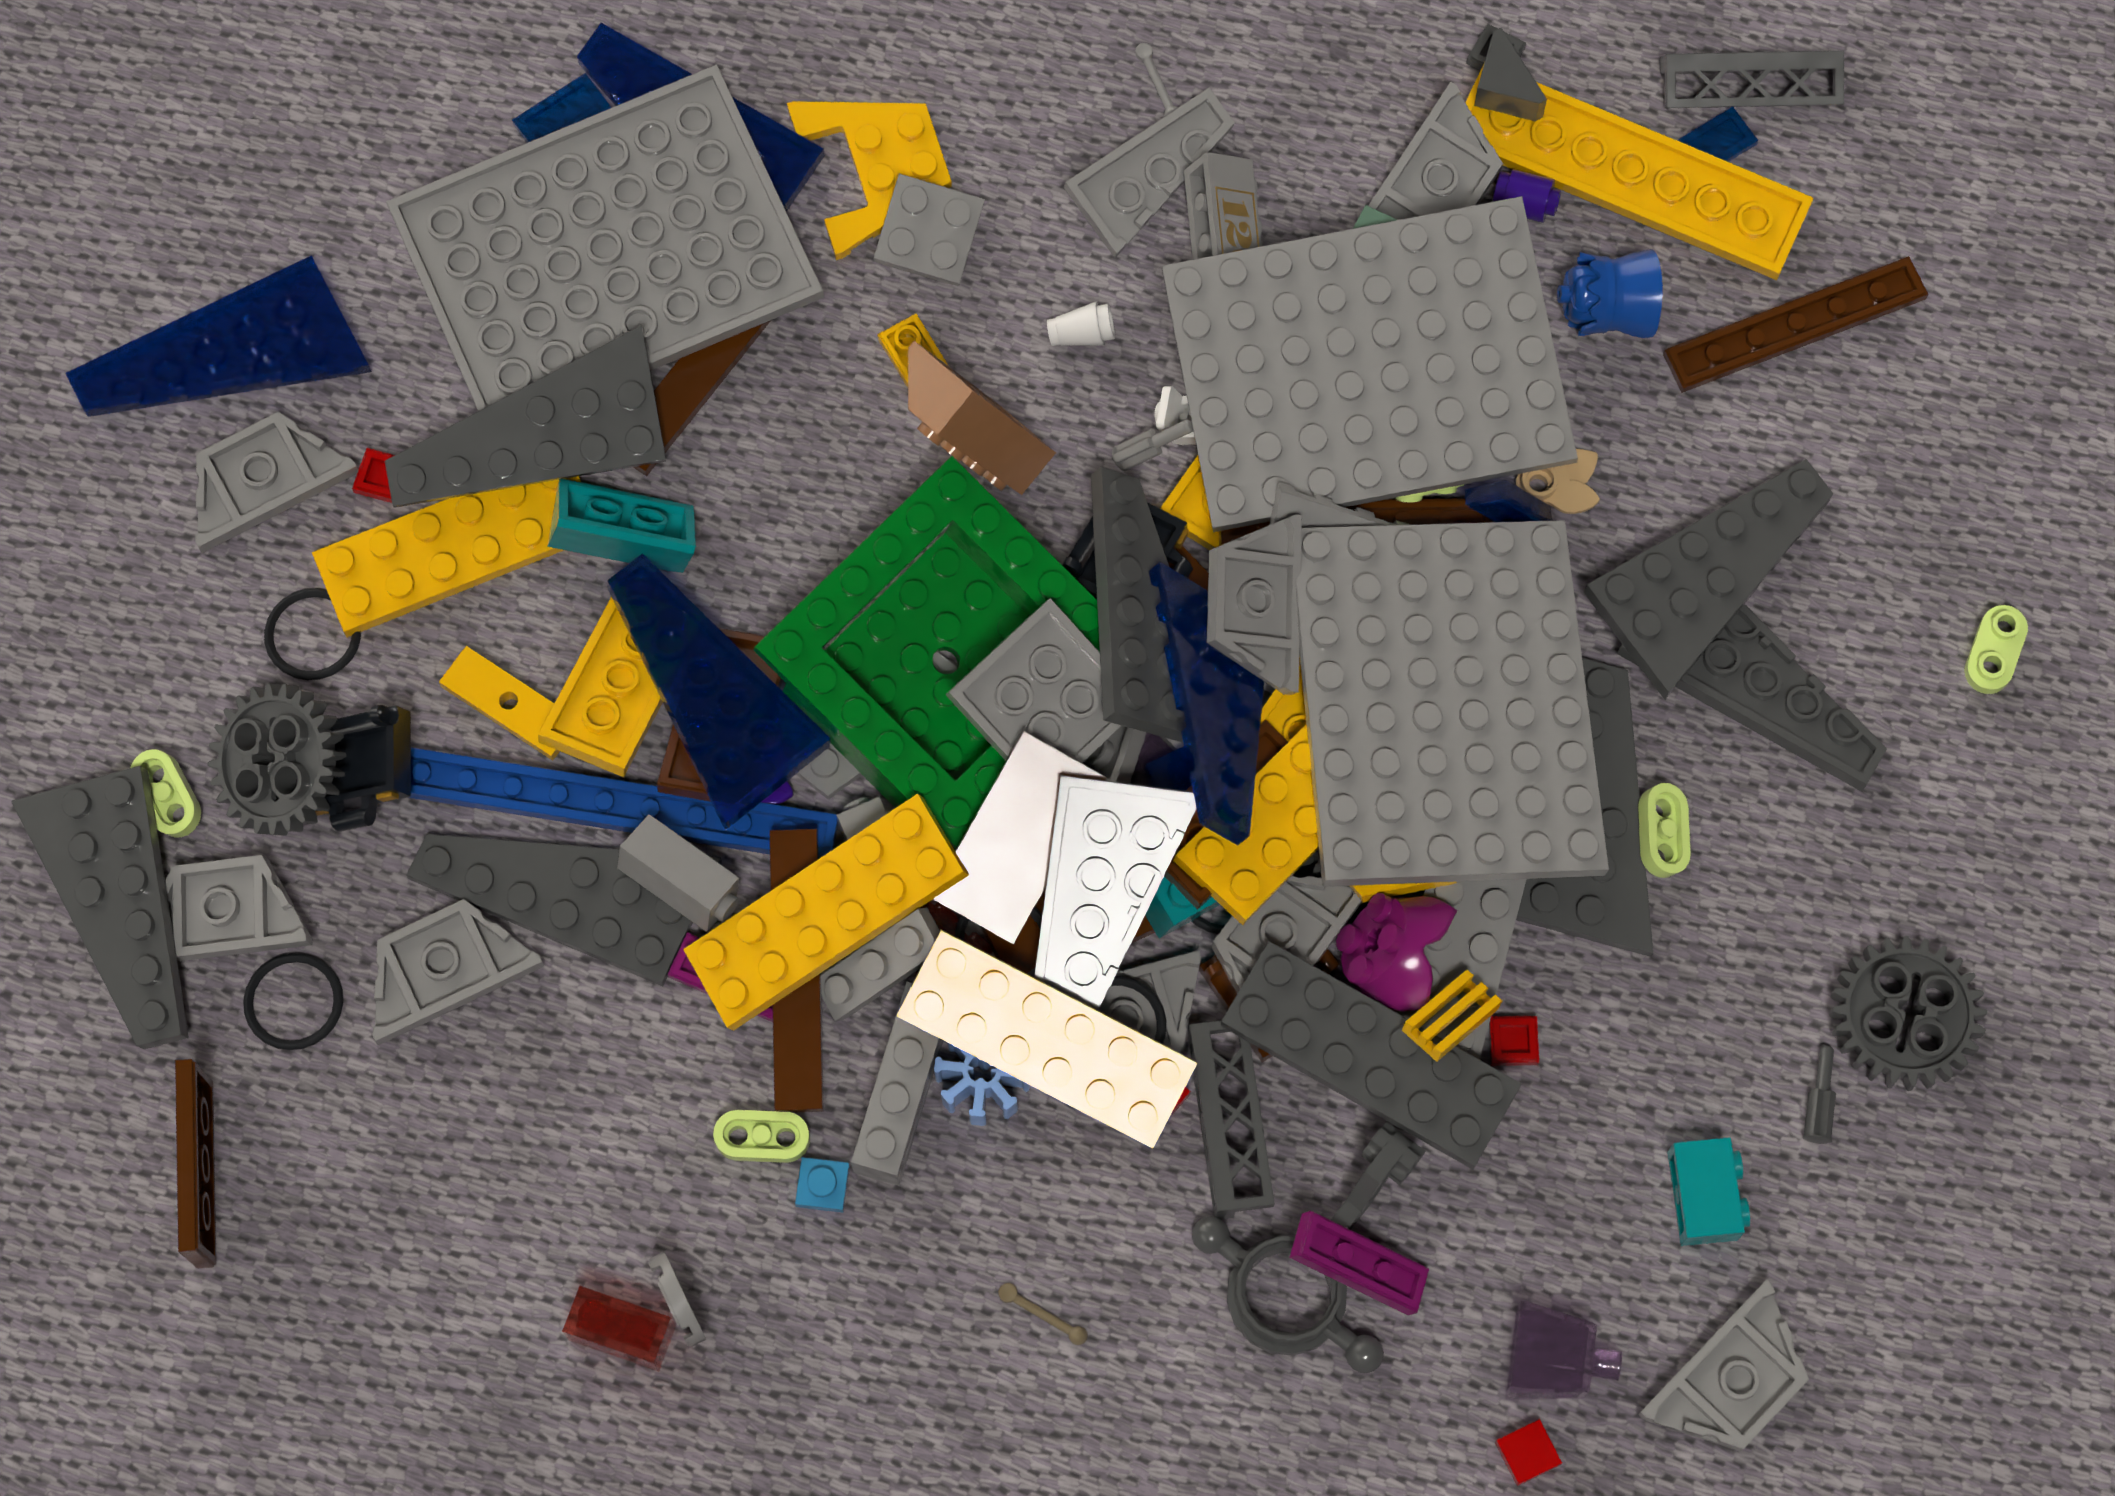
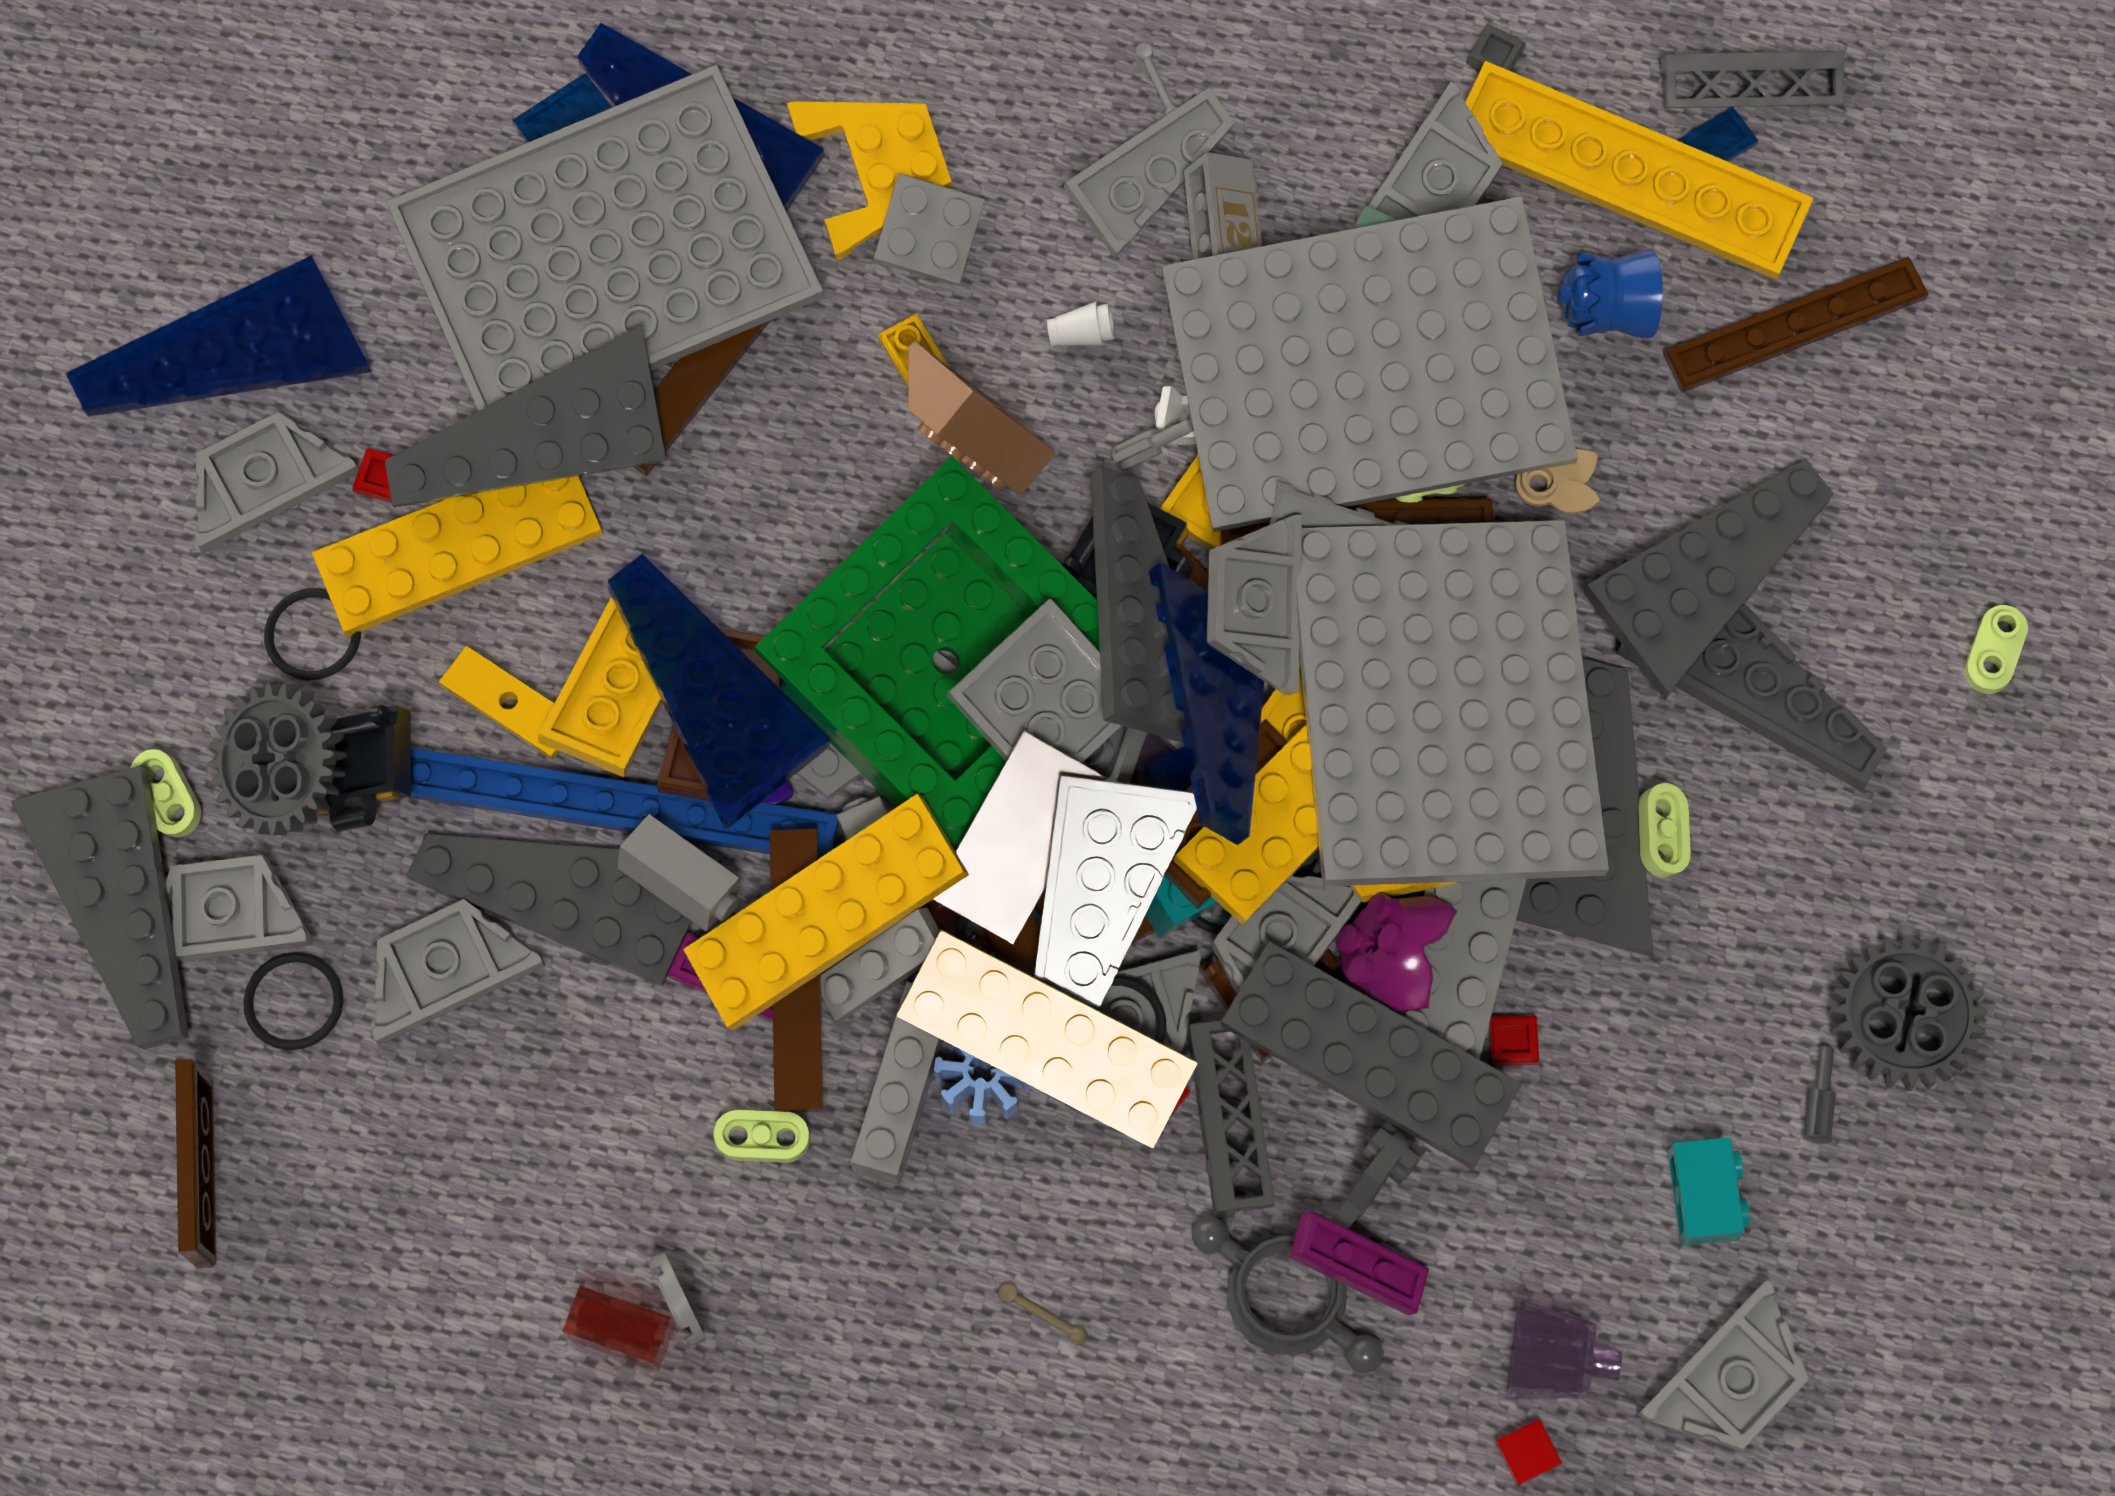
teal slope [547,478,696,573] -> none
dark azure plate [795,1157,850,1213] -> none
yellow tile [1402,969,1503,1062] -> none
clear blue tile [1465,480,1552,522] -> none
dark grey slope [1474,28,1547,121] -> none
dark purple brick [1493,169,1561,223] -> none

